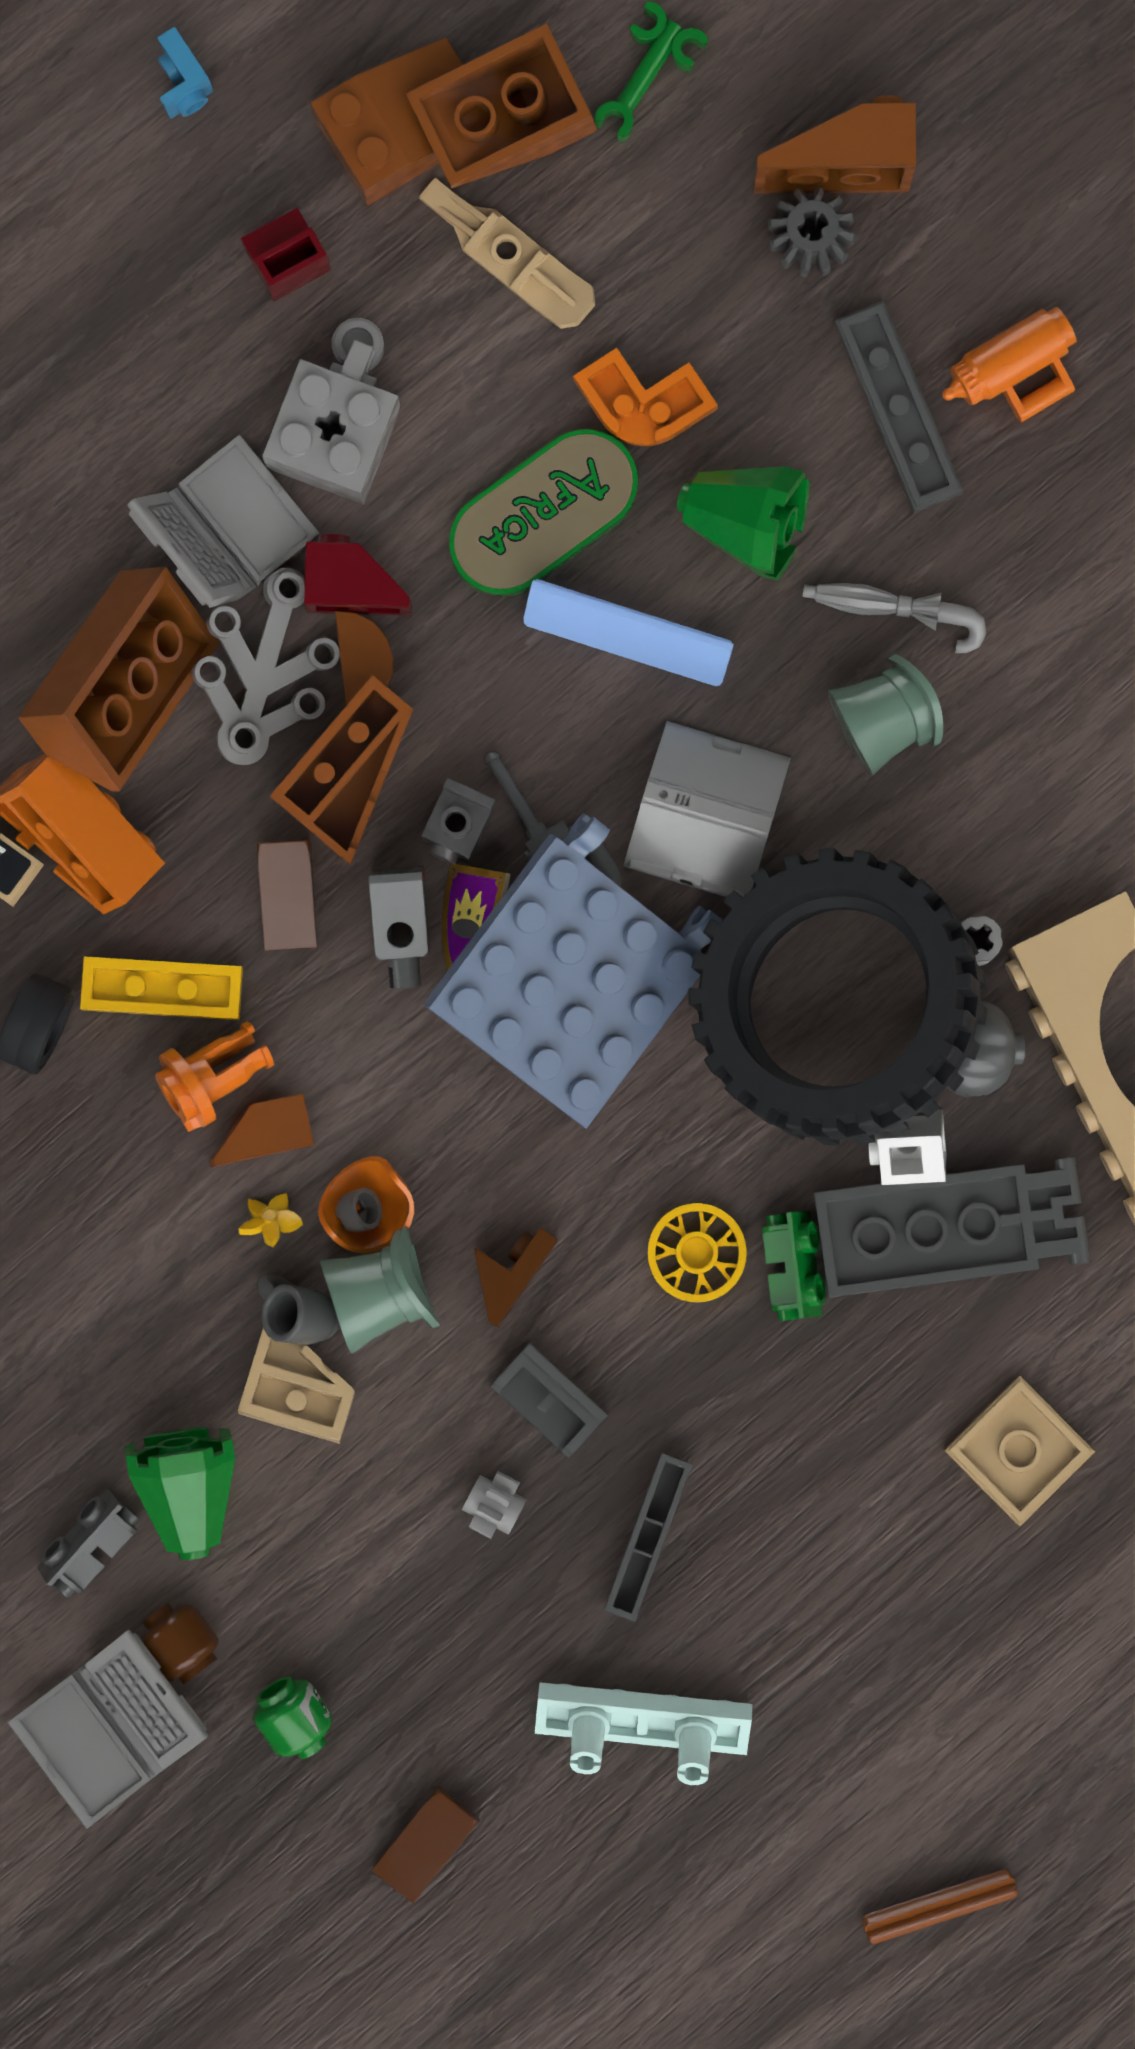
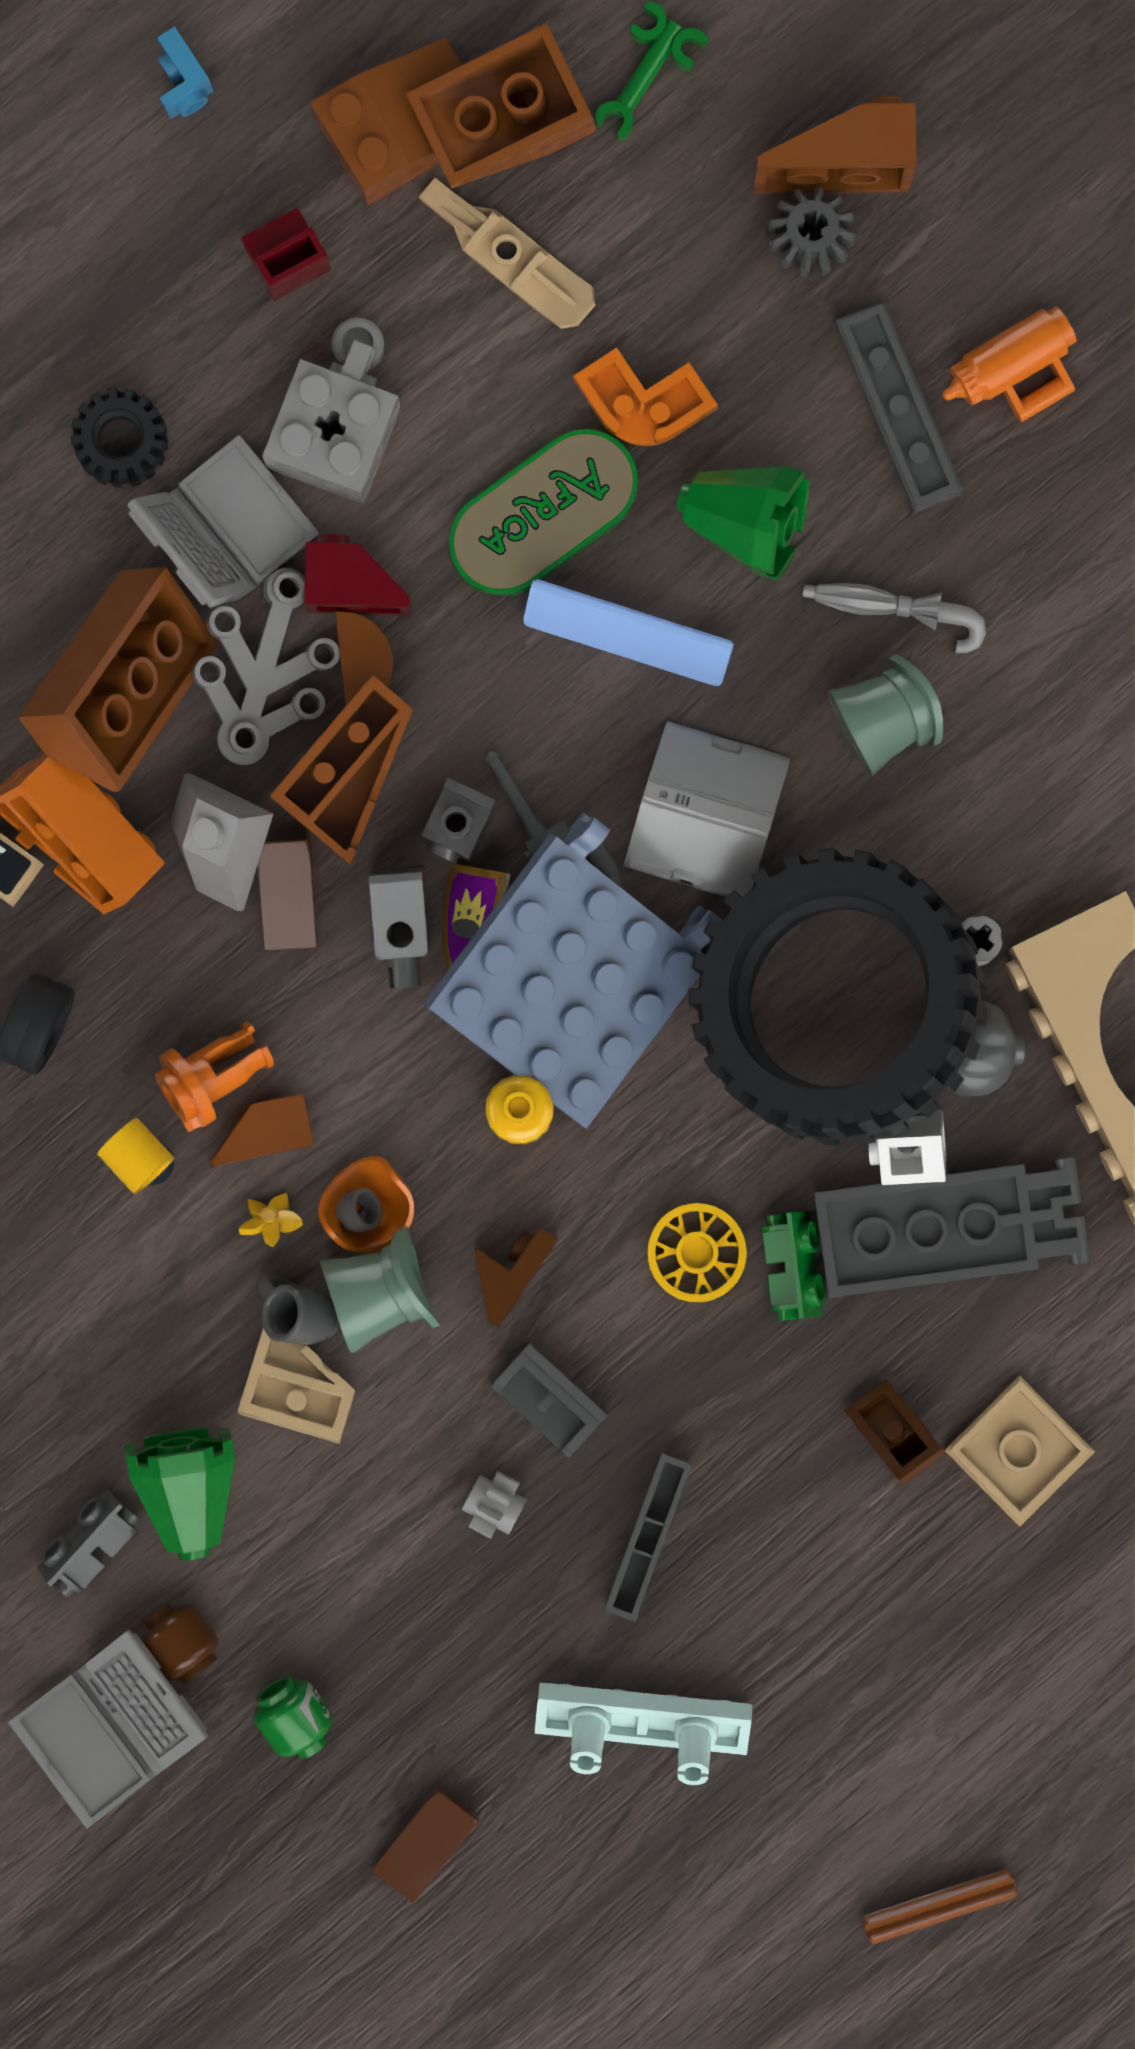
yellow plate [80,956,243,1020] -> none
none -> black tyre [71,387,169,488]
none -> yellow piece [97,1118,174,1195]
none -> light grey slope [170,773,274,911]
none -> yellow head [485,1075,554,1145]
none -> reddish brown slope [844,1379,945,1486]

